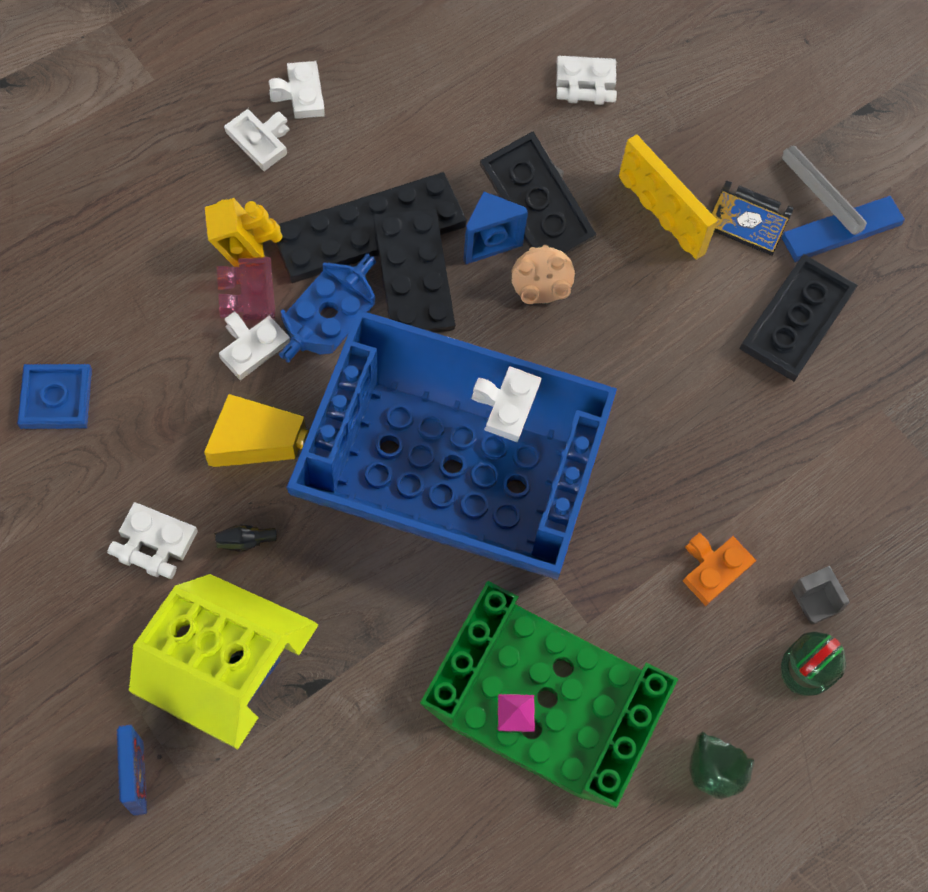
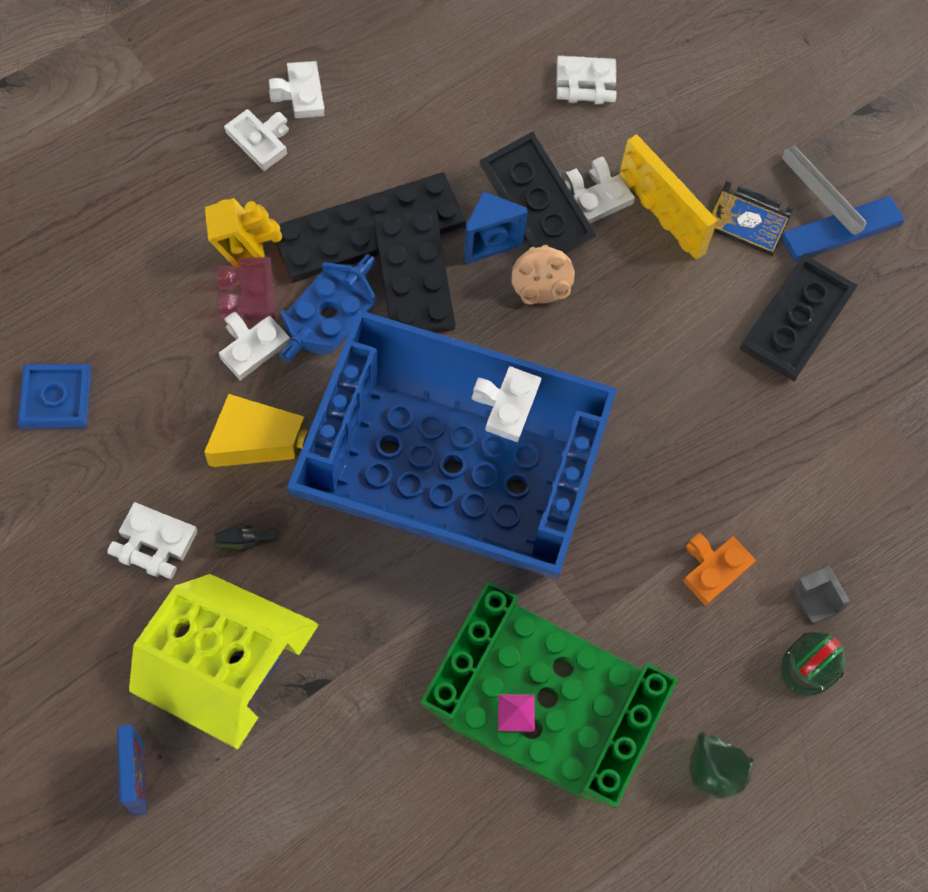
none -> white plate [565,156,635,224]

